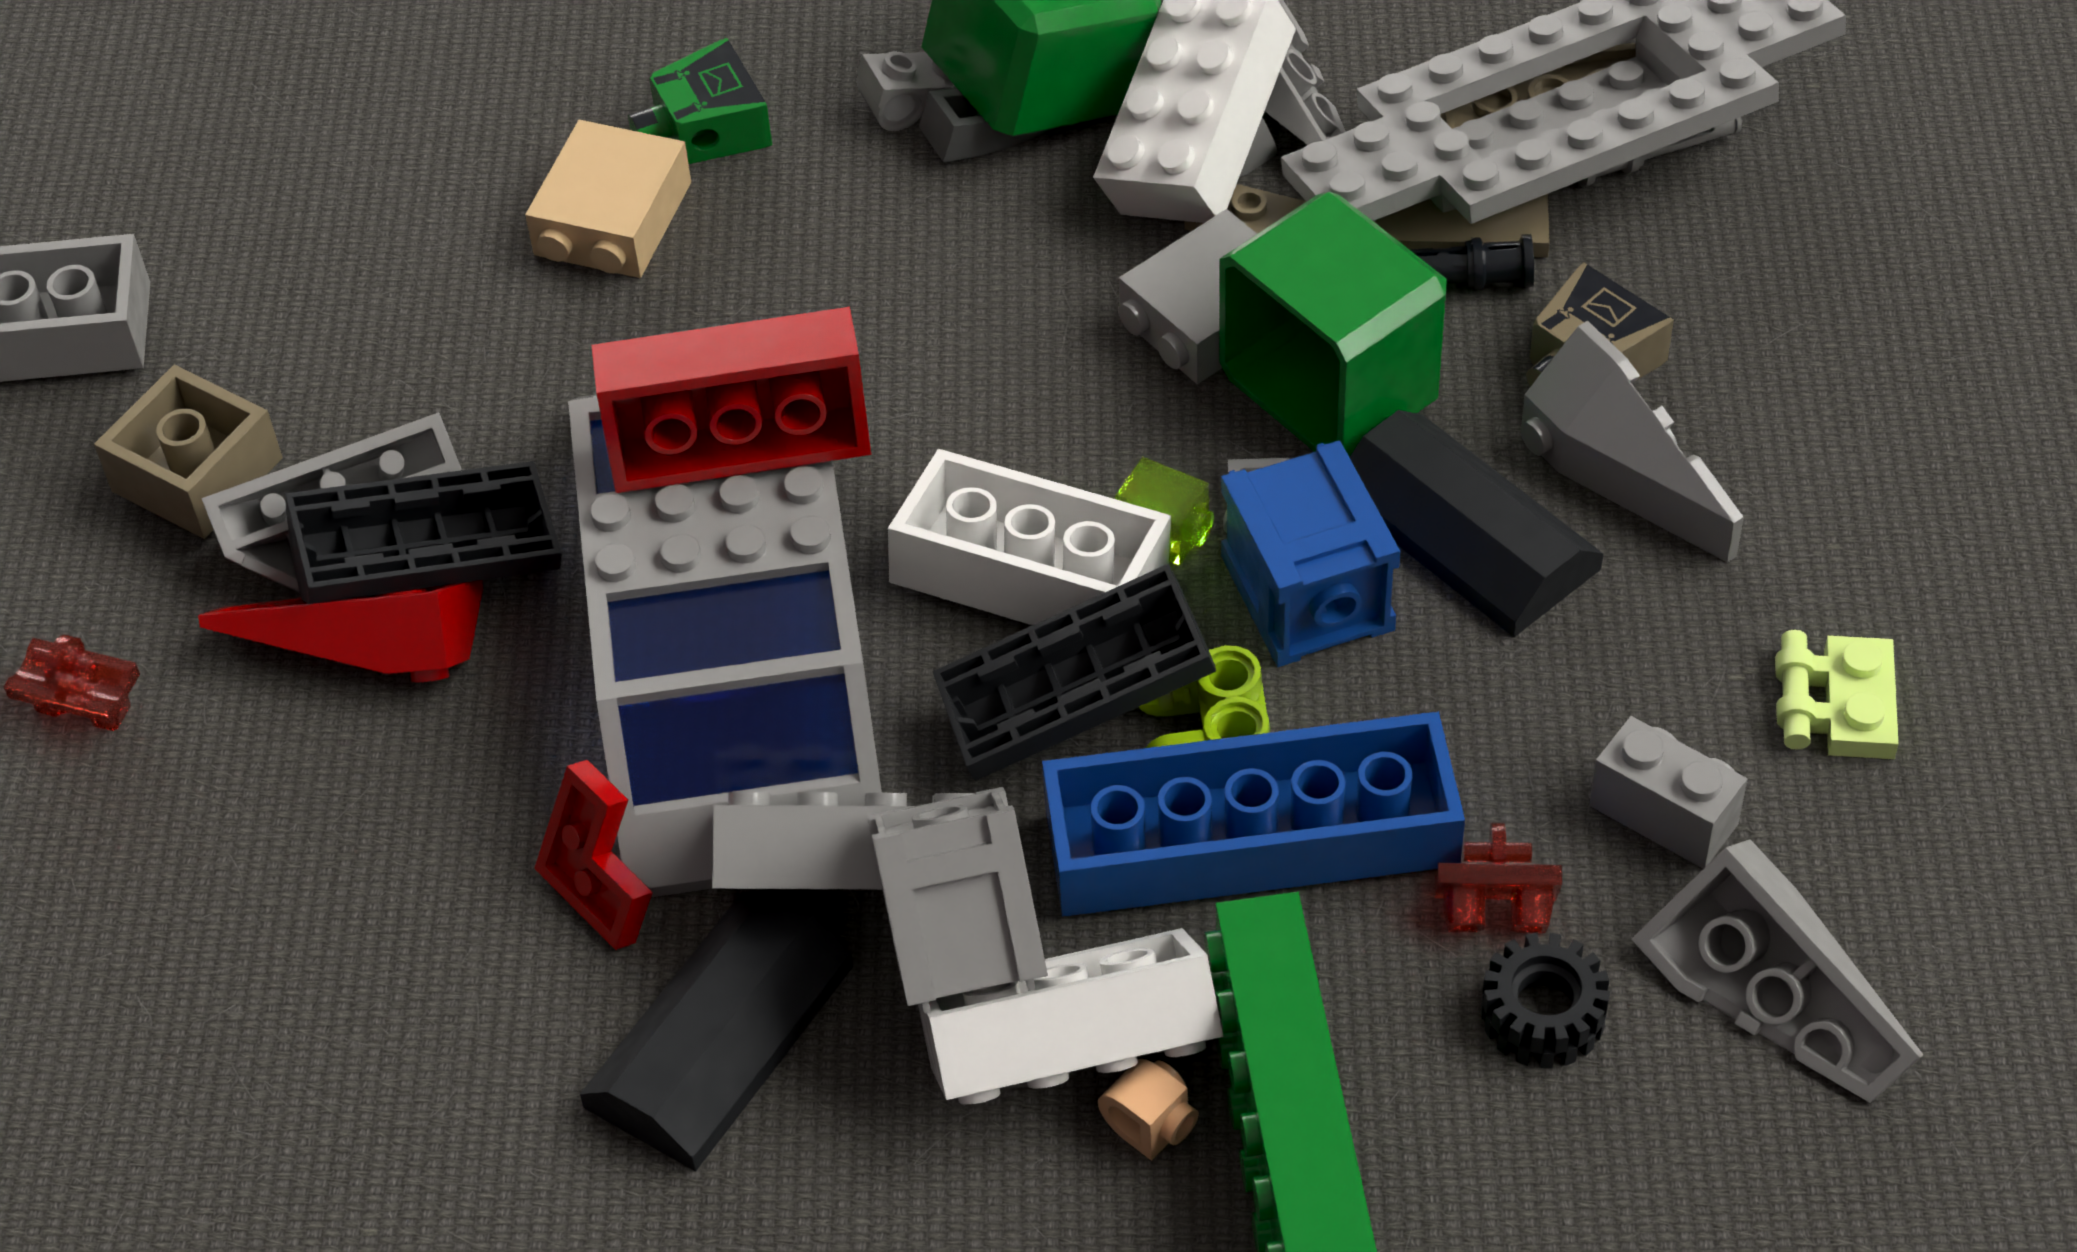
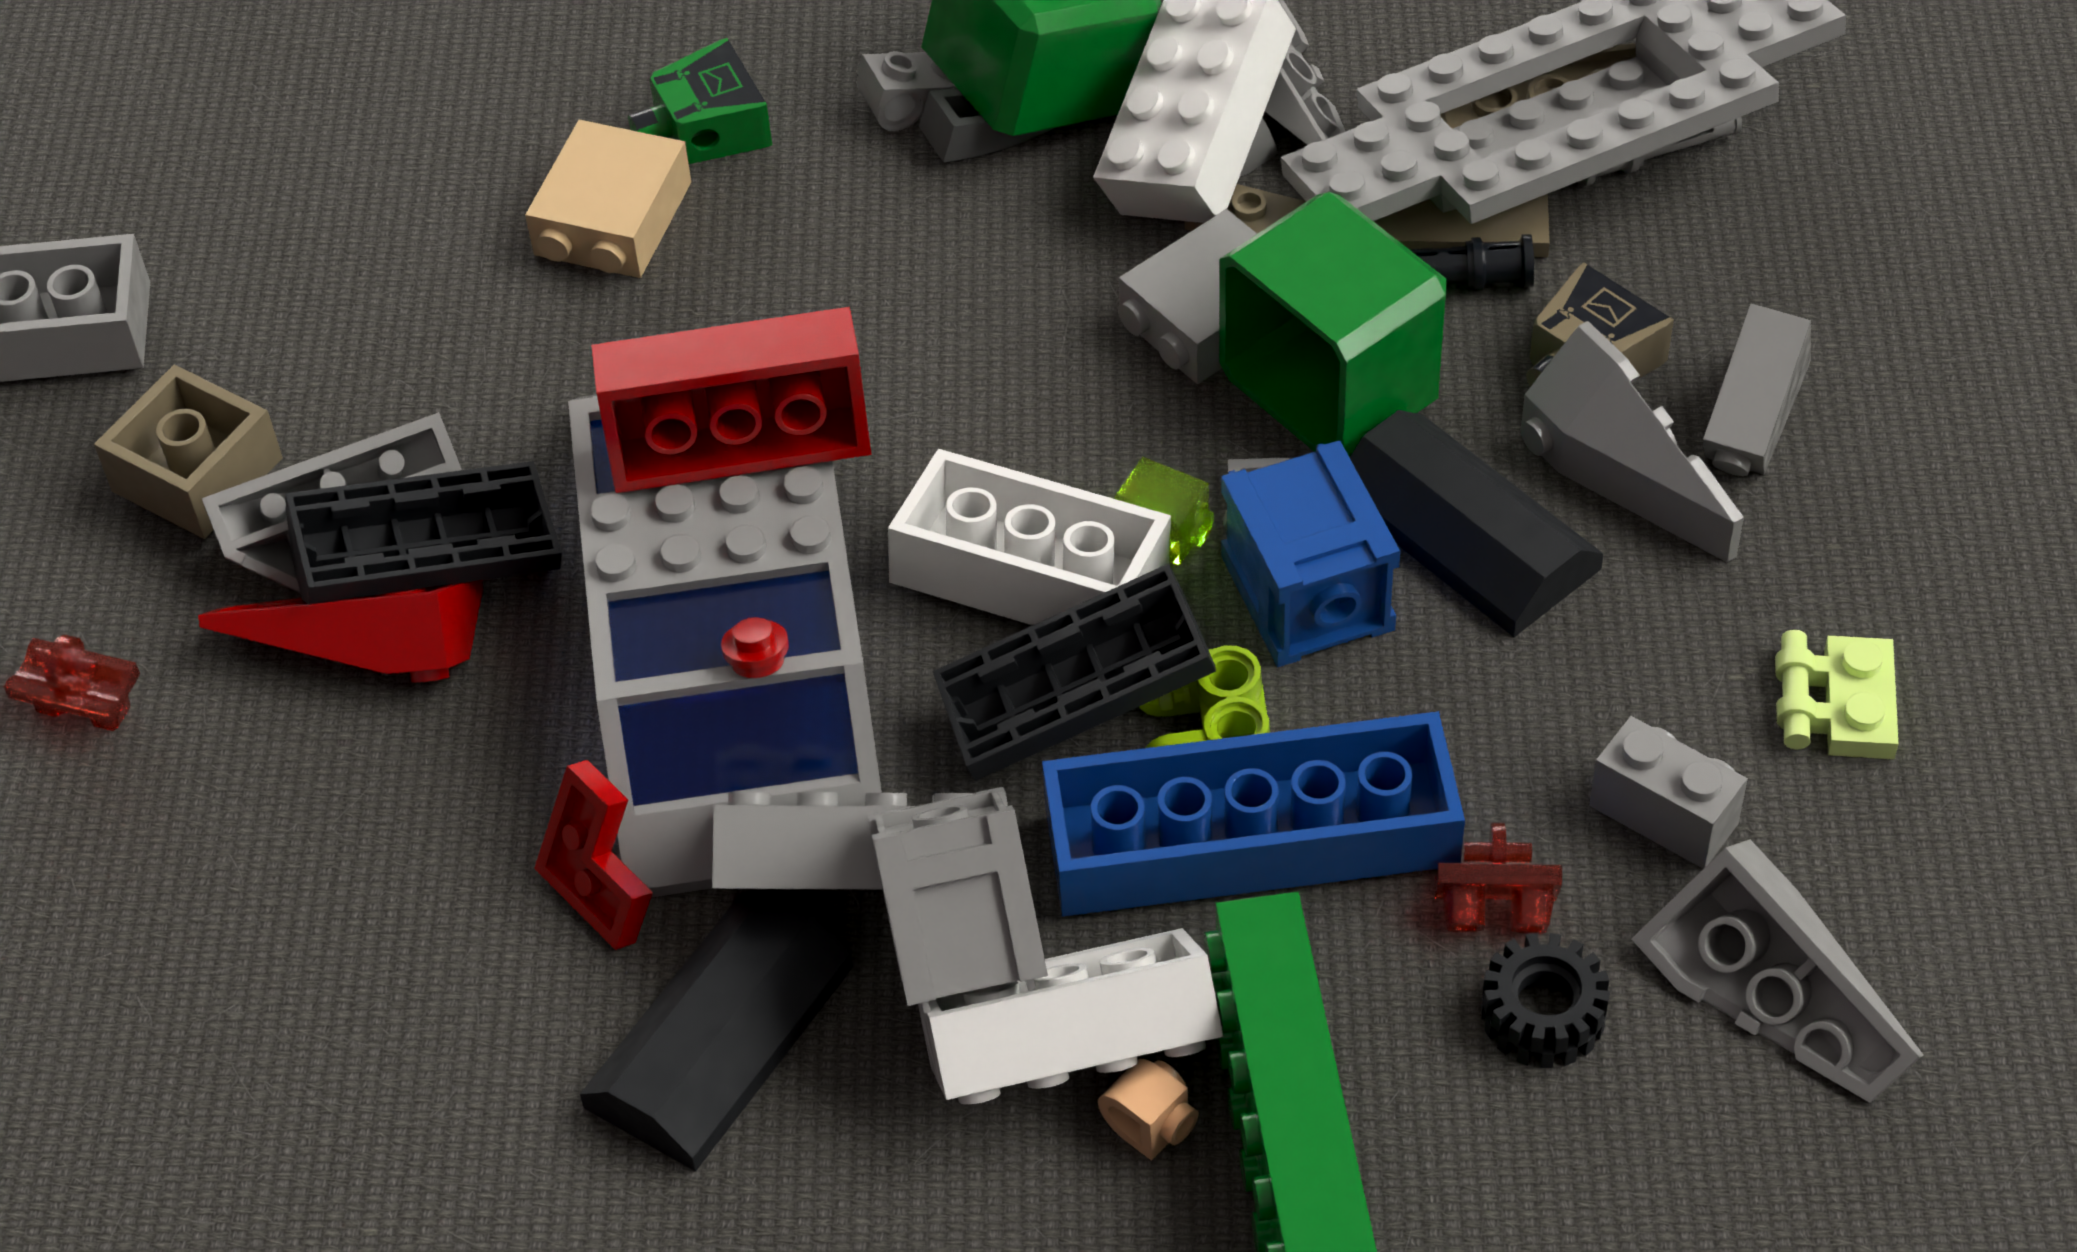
none -> red plate [721,617,789,678]
none -> light grey slope [1703,304,1811,476]

